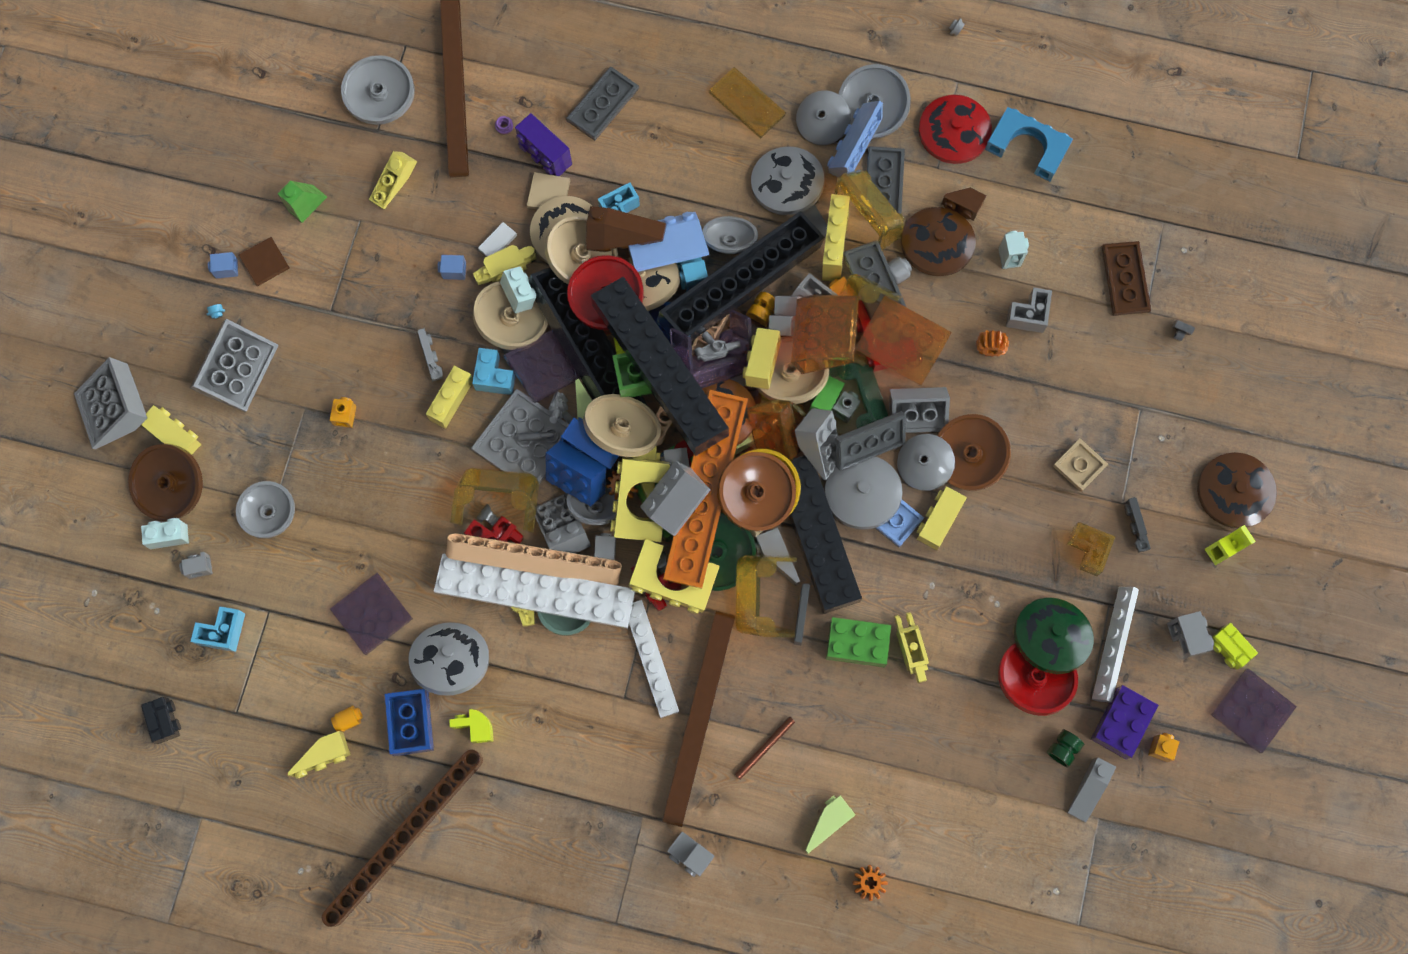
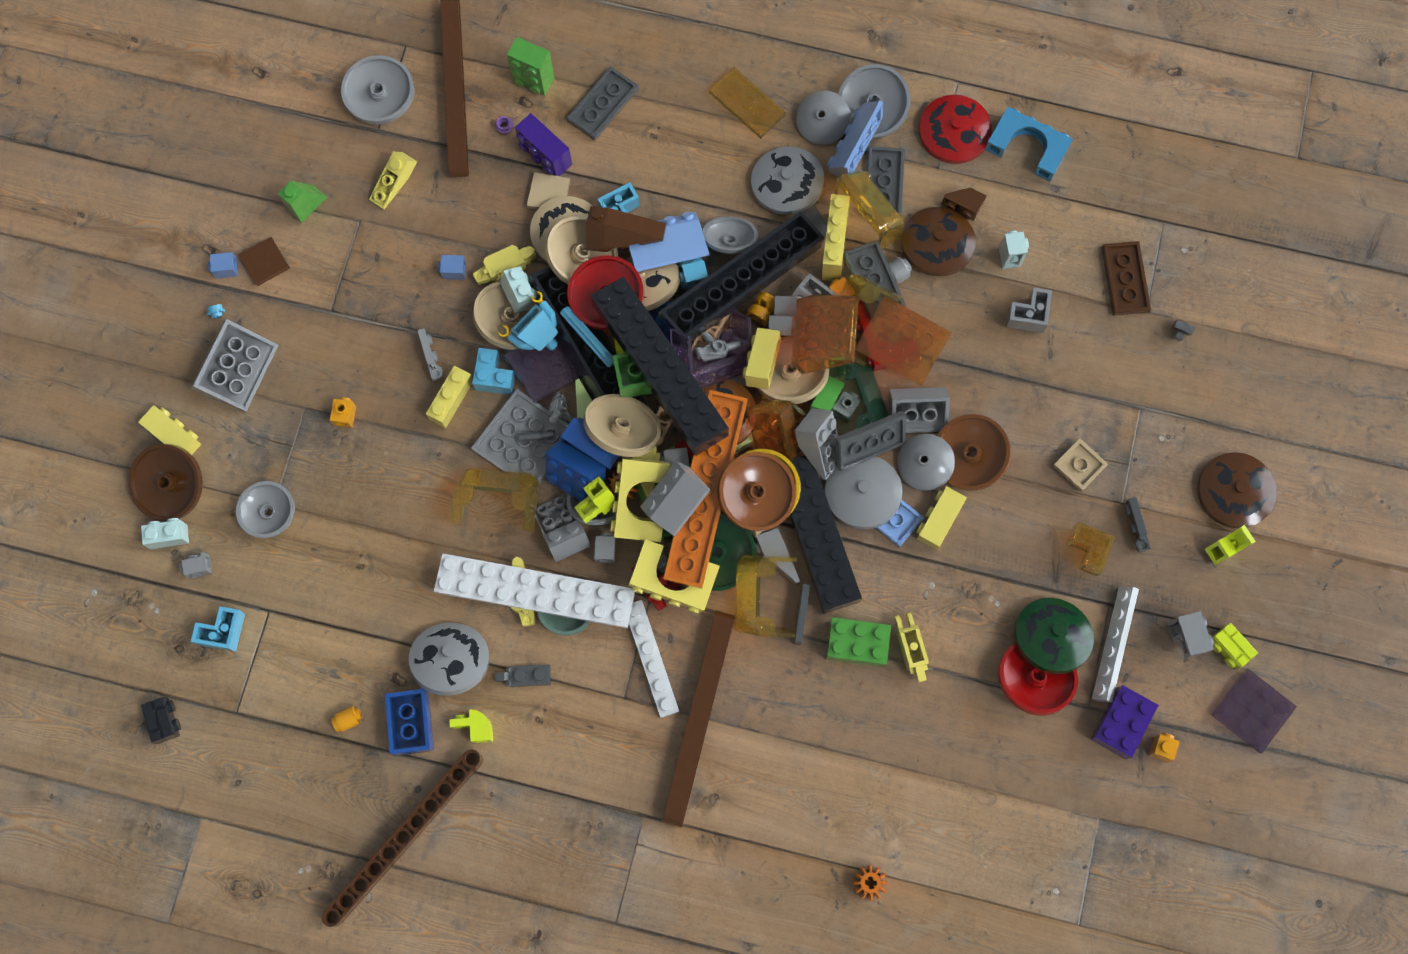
light grey slope [74,357,147,450] -> none
light yellow slope [288,731,350,779] -> none
clear purple plate [330,573,413,655] -> none
light nougat beam [446,533,622,585] -> none
red hips [464,504,524,544] -> none
white tile [478,222,517,257] -> none
light grey brick [668,831,715,877] -> none
copper bar [734,717,795,780] -> none
yellowish green slope [805,795,856,854] -> none
light grey plate [949,18,965,36] -> none
orange gear [976,330,1009,357] -> none
dark green wheel [1047,729,1085,768] -> none
light grey slope [1067,757,1116,823] -> none
none -> dark grey hinge [495,665,551,687]
none -> medium azure torso [498,291,558,351]
none -> bright green brick [507,37,555,96]
none -> medium azure axle [560,306,614,367]
none -> neon yellow brick [574,476,615,523]

